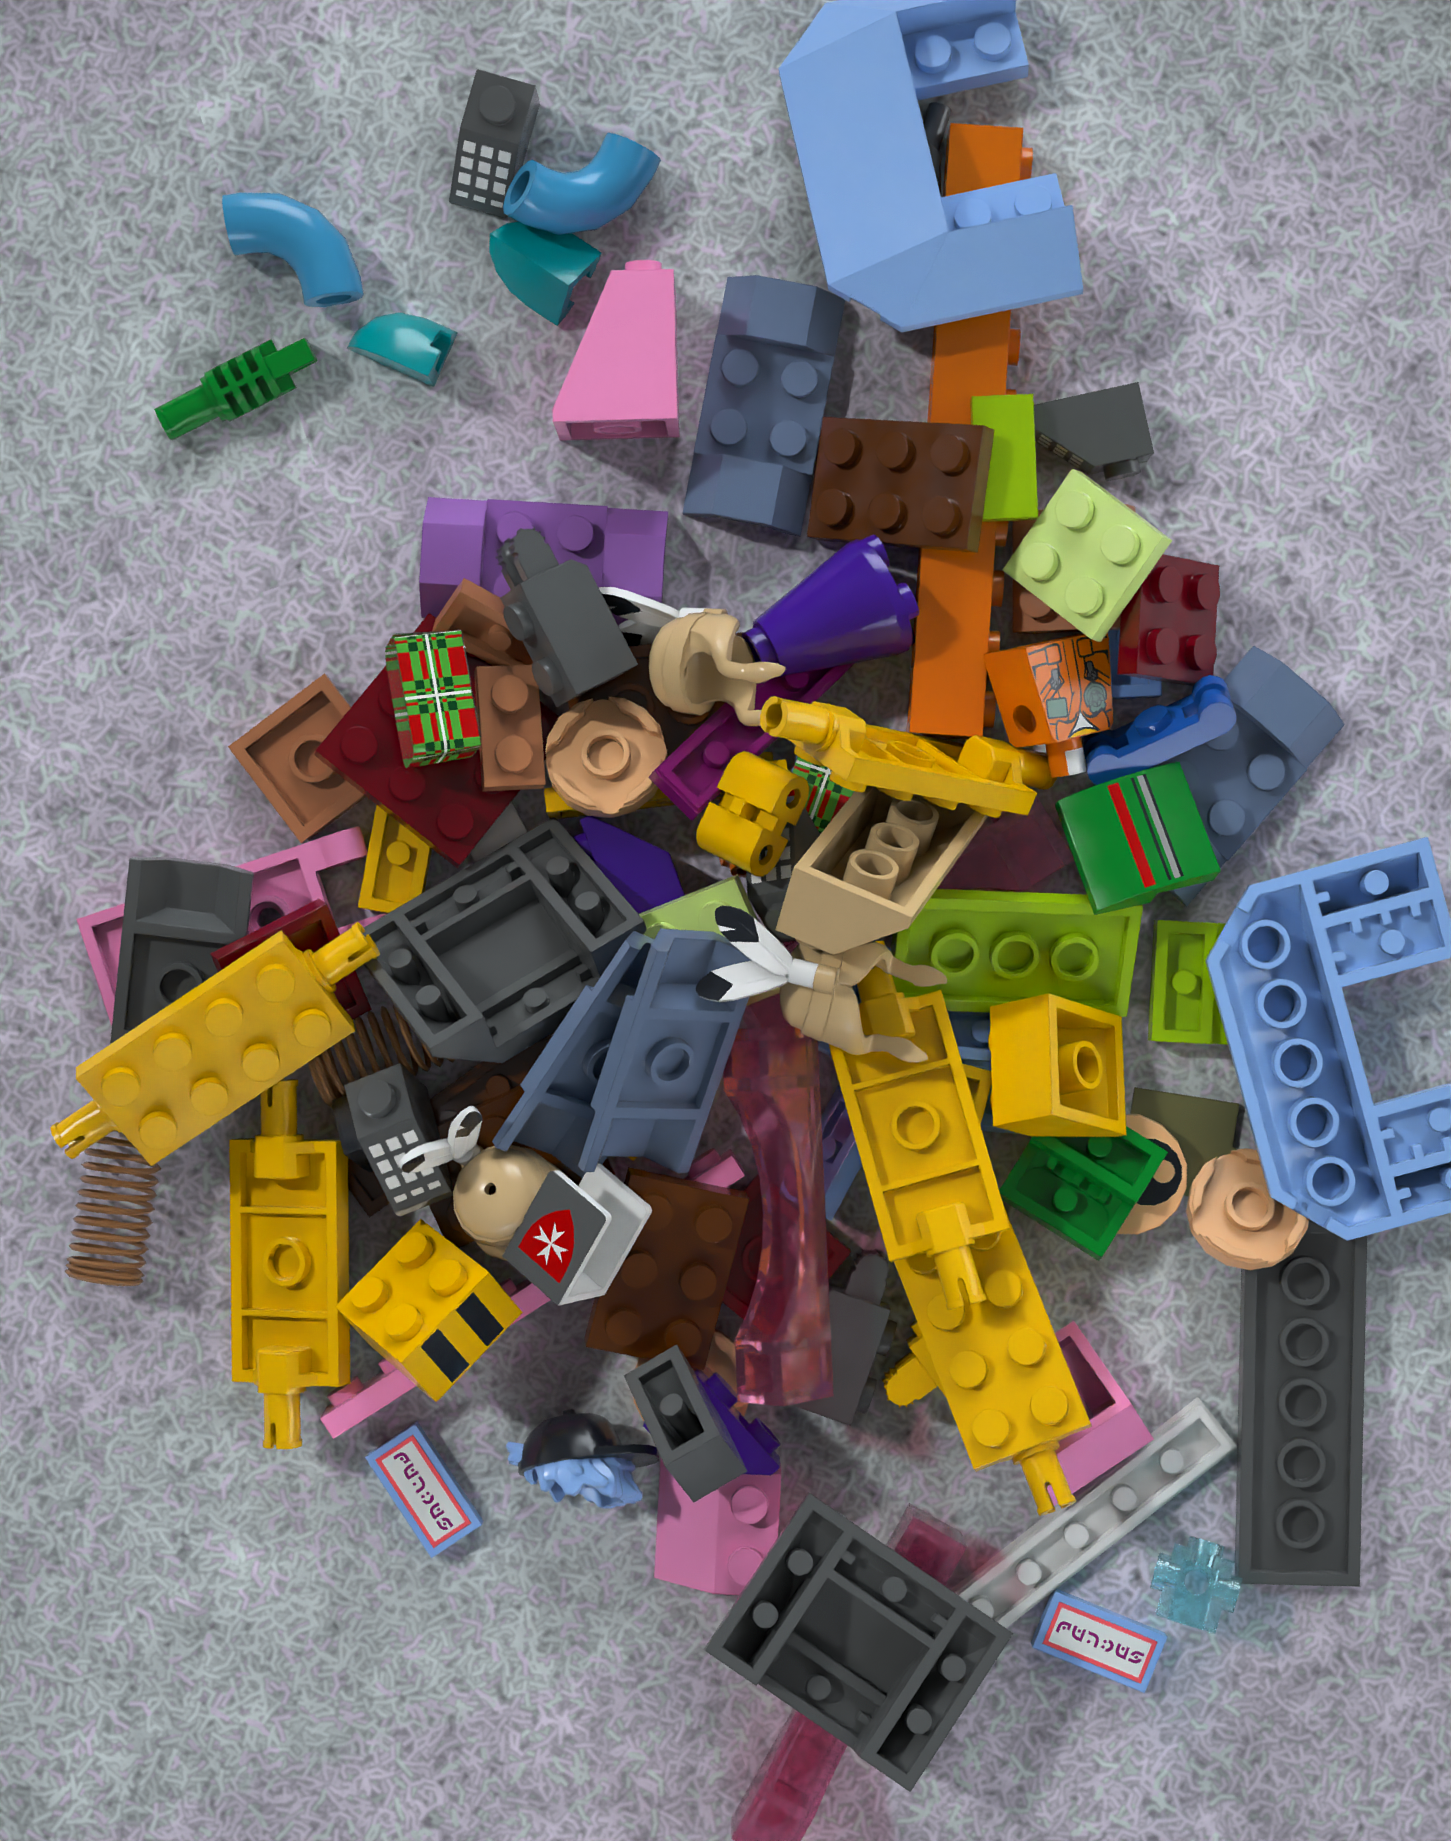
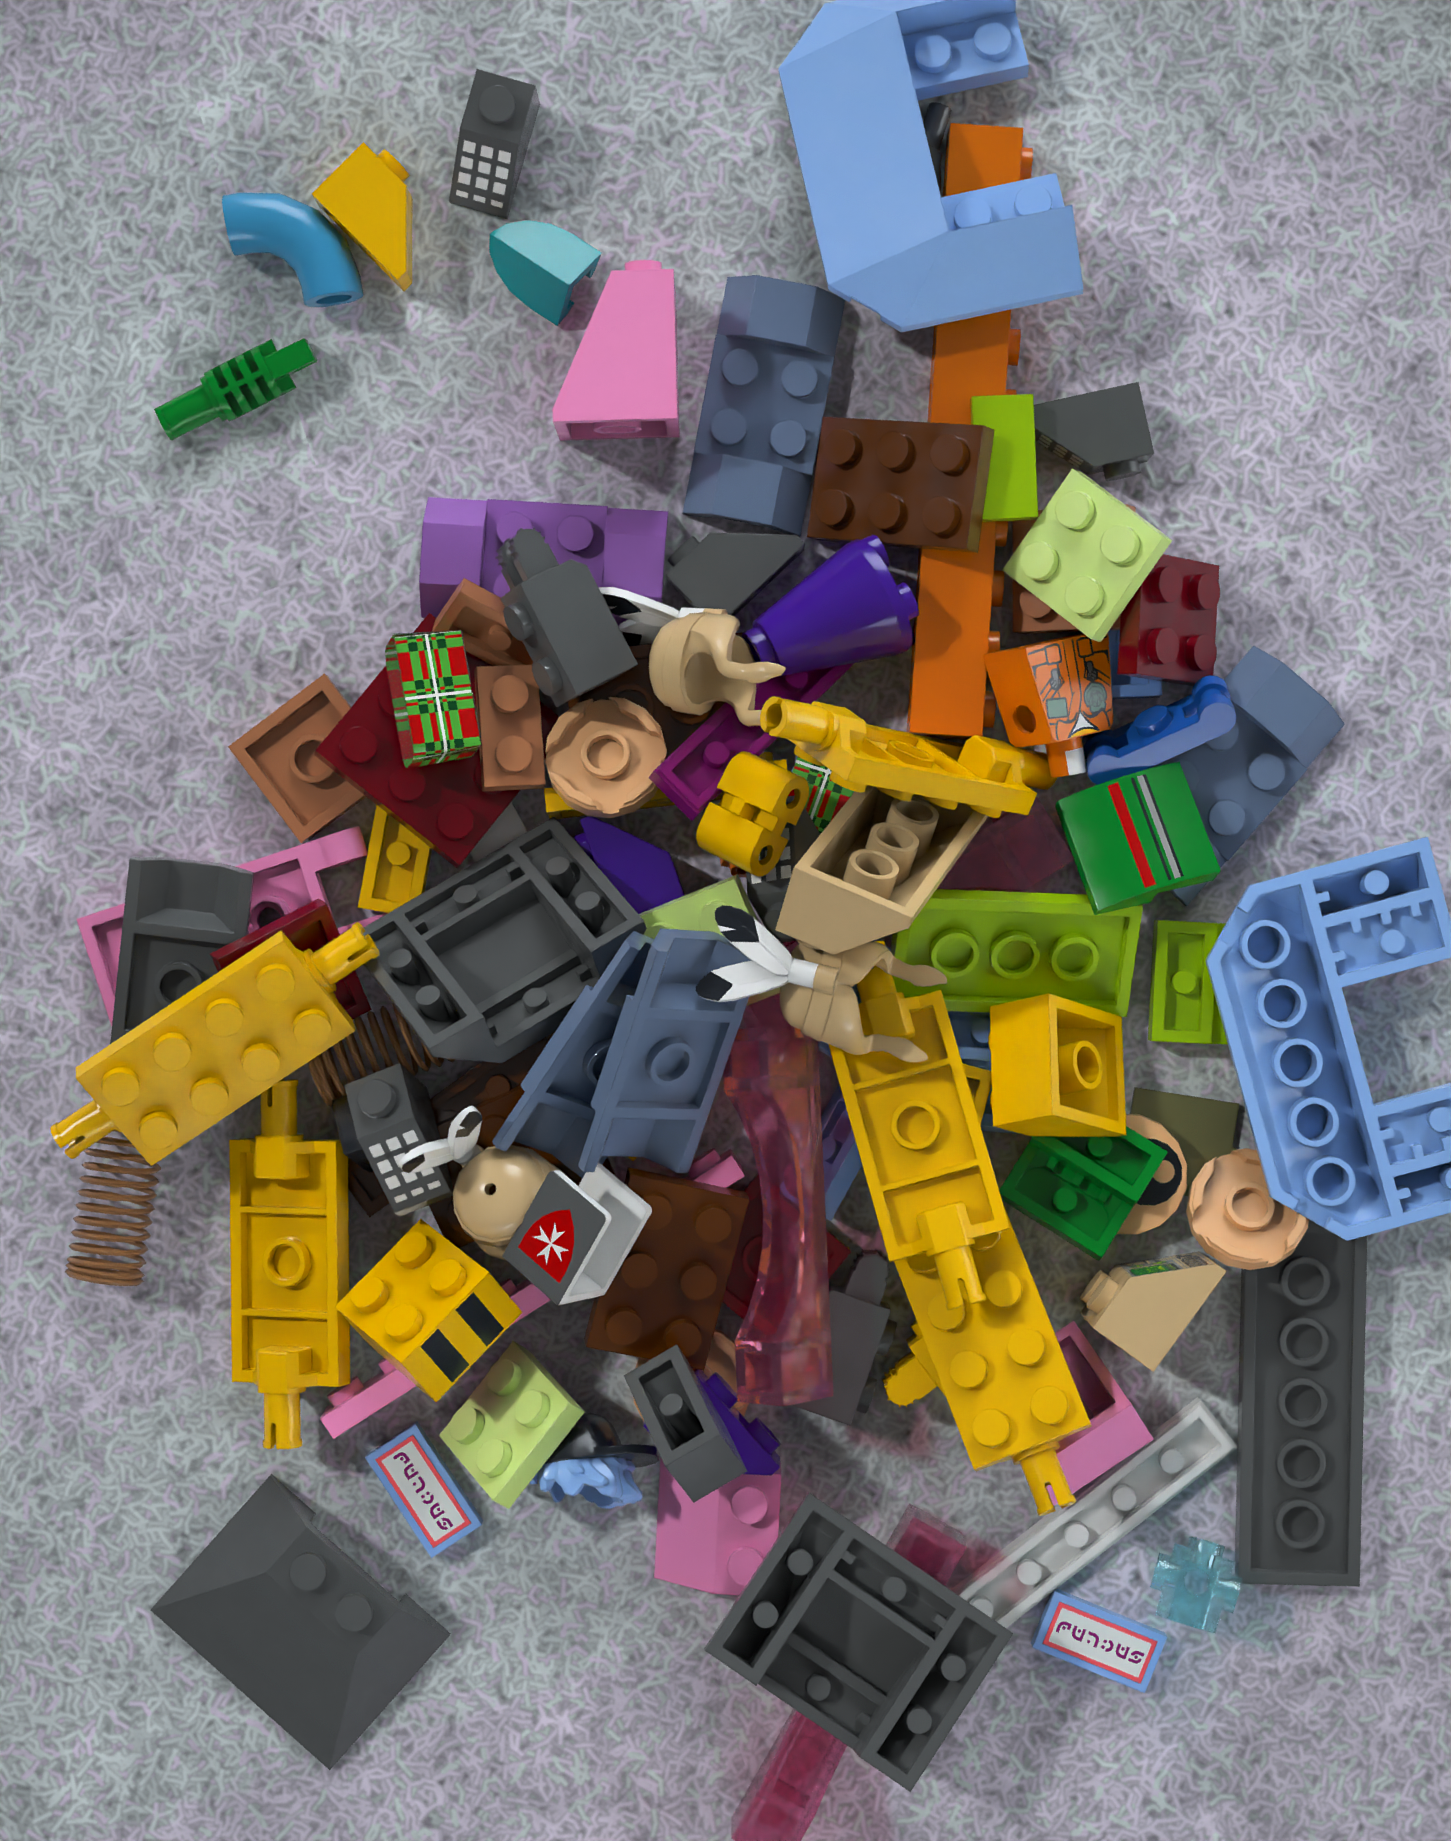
teal brick [347,312,458,387] -> none
dark azure cylinder [503,133,661,235] -> none
none -> dark grey slope [151,1474,451,1770]
none -> yellow slope [312,142,413,291]
none -> yellowish green plate [439,1341,585,1509]
none -> dark grey slope [666,532,805,616]
none -> tan slope [1080,1251,1227,1372]

